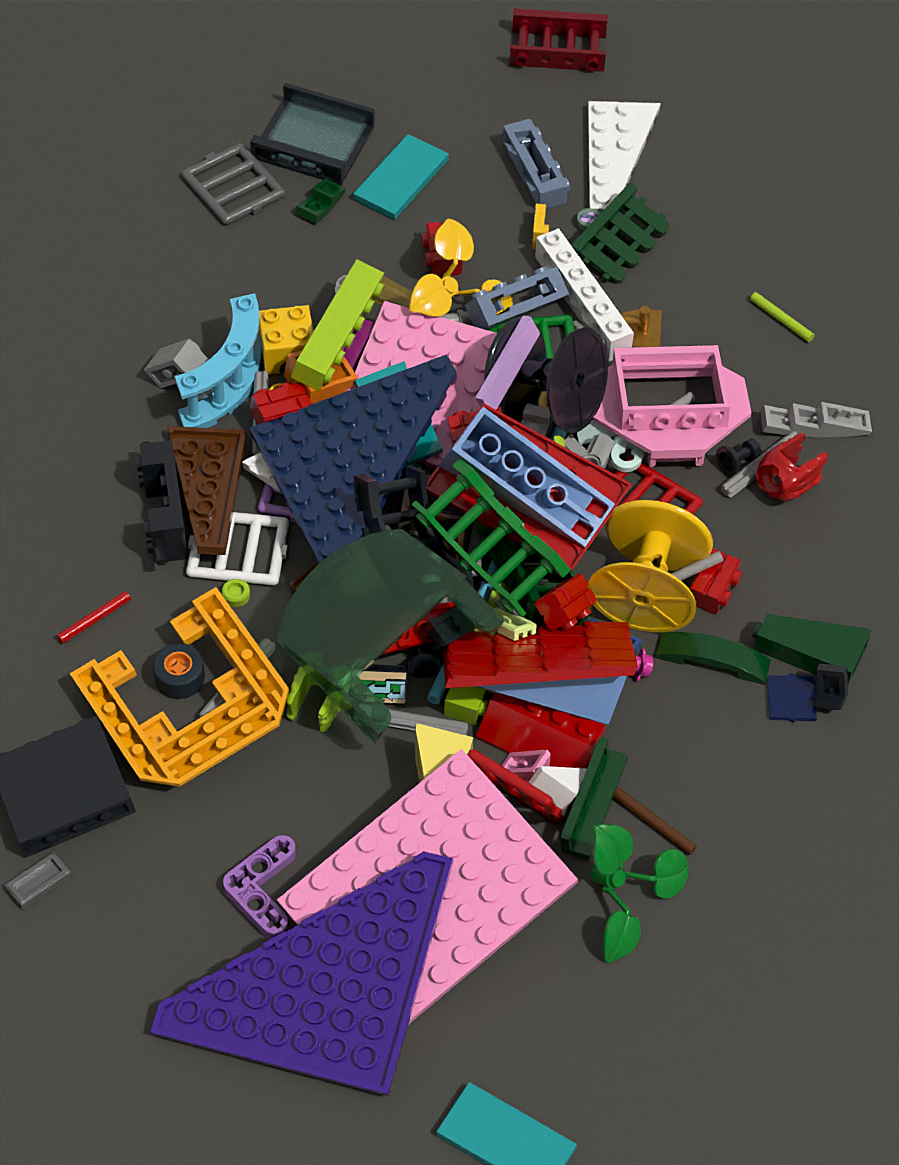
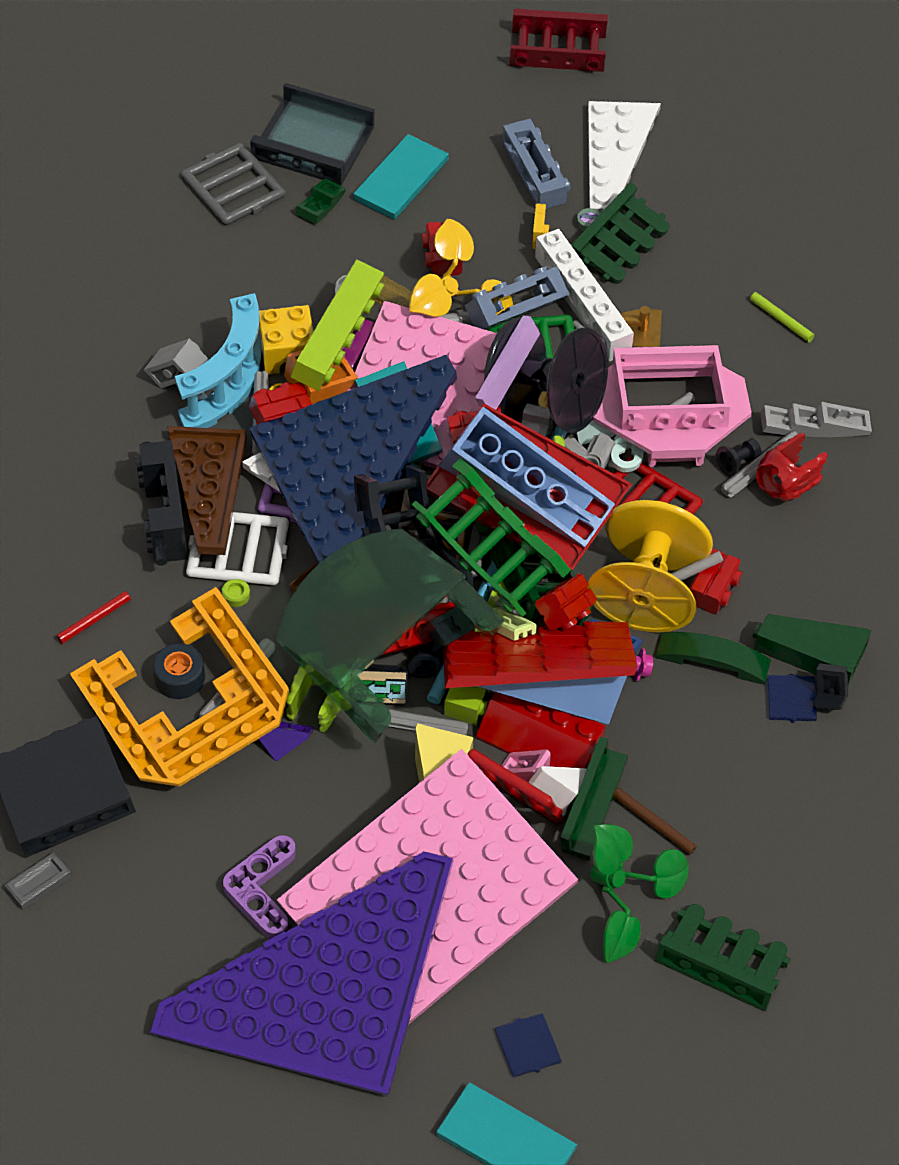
none -> dark purple slope [259,721,313,761]
none -> clear blue piece [495,1013,562,1078]
none -> dark green fence [655,904,791,1012]

